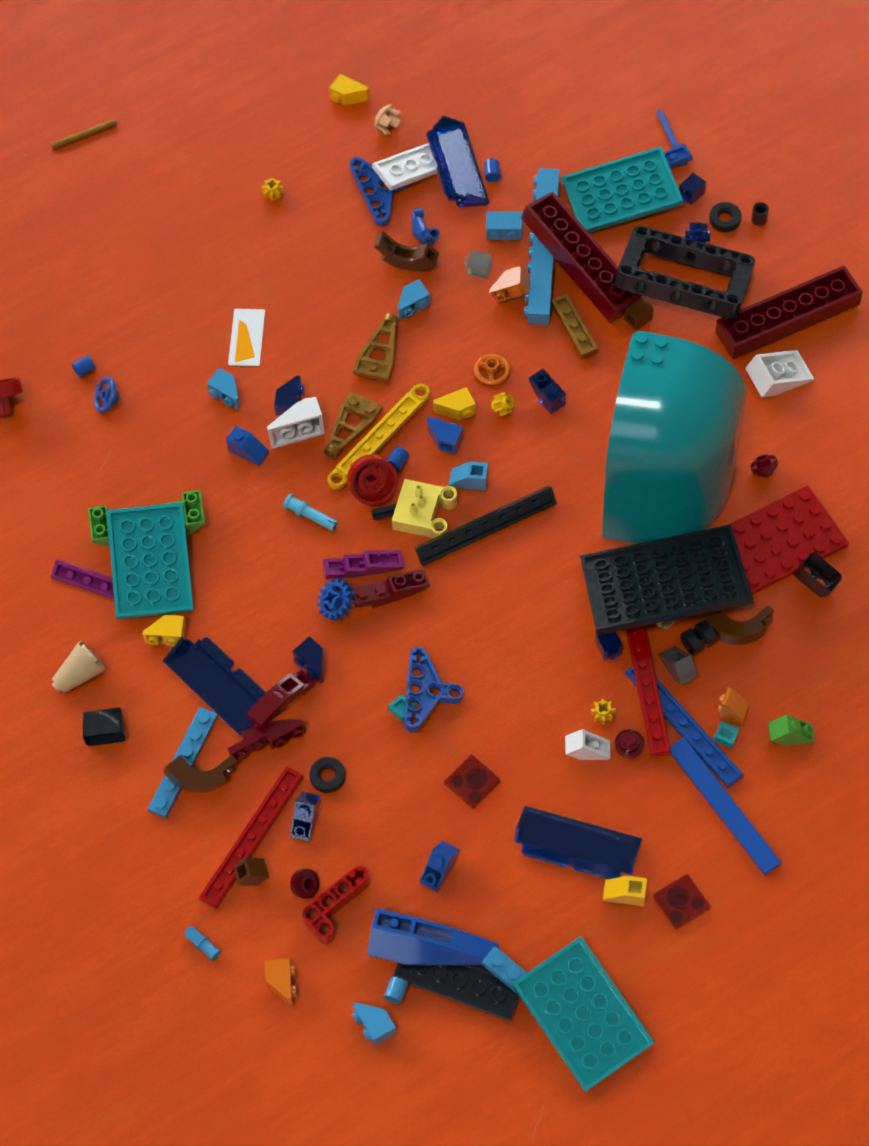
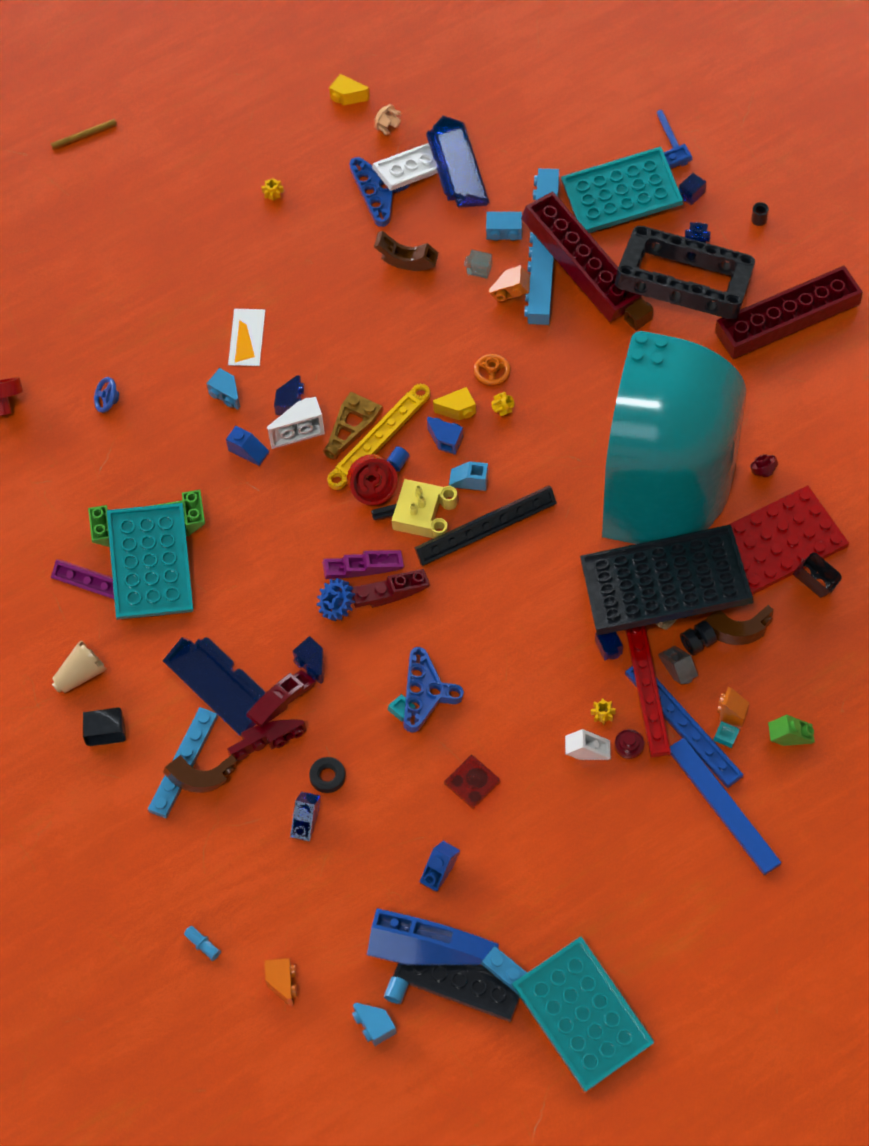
blue beam [72,355,96,378] -> none
yellow slope [142,615,187,647] -> none
red tile [199,766,304,910] -> none
reddish brown brick [233,857,269,886] -> none
medium azure pin [283,493,338,532] -> none
dark red plate [290,868,320,899] -> none
red beam [302,866,370,944] -> none
pearl gold plate [353,314,399,382] -> none
dark azure slope [397,279,431,320] -> none
blue arm [411,208,440,245] -> none
blue beam [484,159,501,182] -> none
clear blue slope [514,806,642,880] -> none
clear blue slope [529,369,566,414] -> none
pearl gold plate [551,294,598,359] -> none
yellow slope [603,876,647,906] -> none
clear red tile [653,873,711,930] -> none
black tyre [709,202,741,232] -> none
white slope [745,350,814,397] -> none

